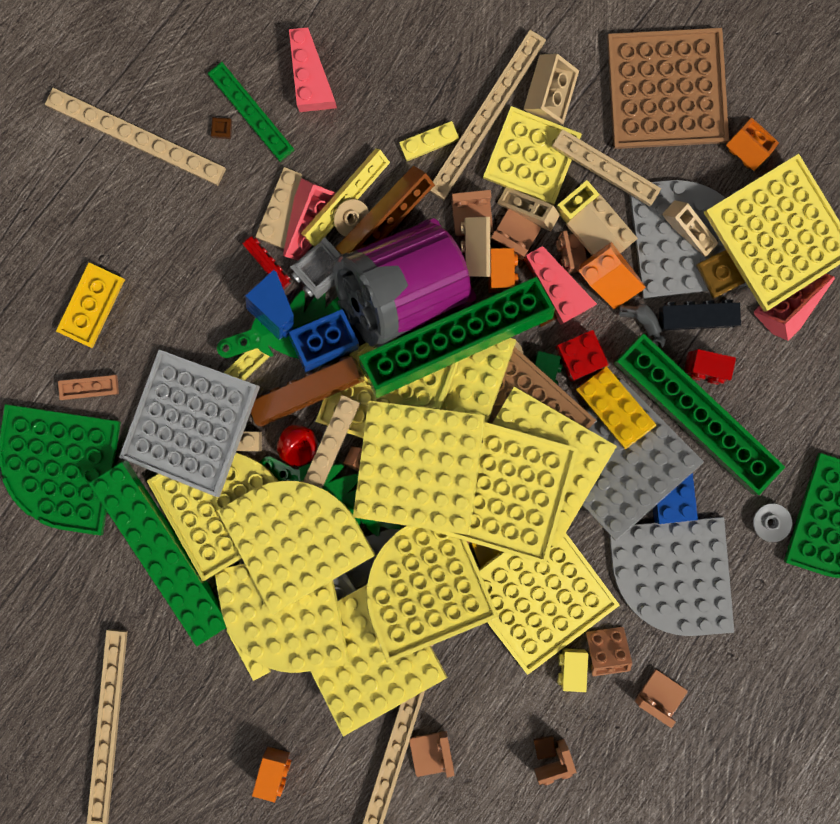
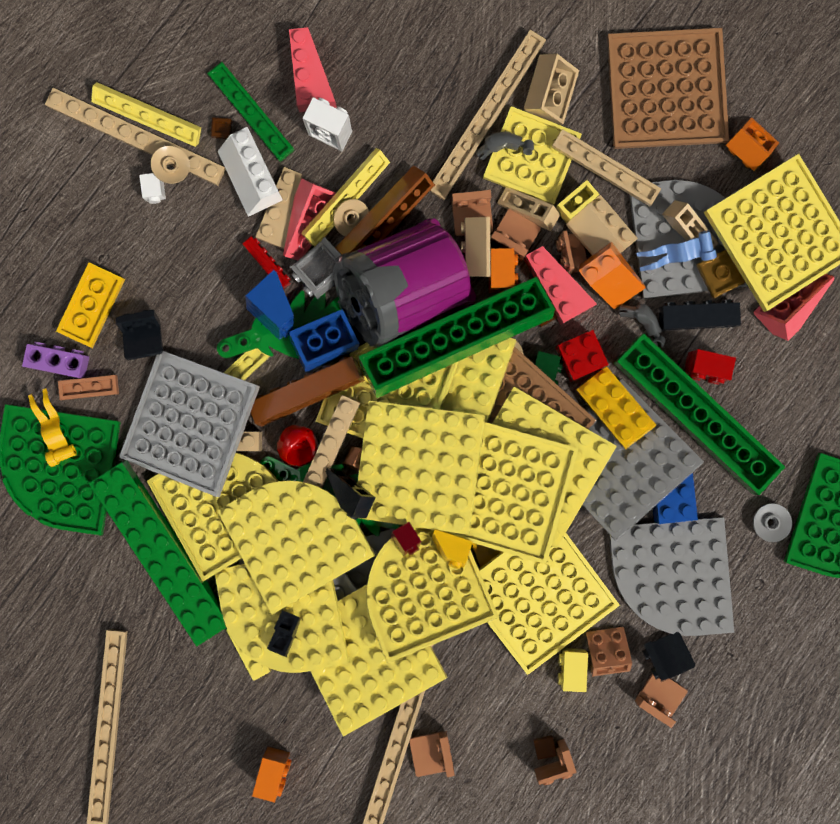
light yellow plate [399,121,459,162] -> none
none -> medium lavender brick [22,342,89,378]
none -> yellow flag [28,388,77,467]
none -> light yellow plate [91,82,201,147]
none -> black bracket [116,309,163,361]
none -> white brick [139,173,166,204]
none -> tan dish [151,146,190,184]
none -> white slope [218,127,283,217]
none -> black slope [267,610,301,658]
none -> white brick [302,97,352,151]
none -> black slope [325,468,376,520]
none -> dark red brick [391,522,422,556]
none -> yellow slope [431,529,473,569]
none -> dark grey arm [476,131,534,160]
none -> medium blue flag [636,230,717,271]
none -> black bracket [642,632,695,682]

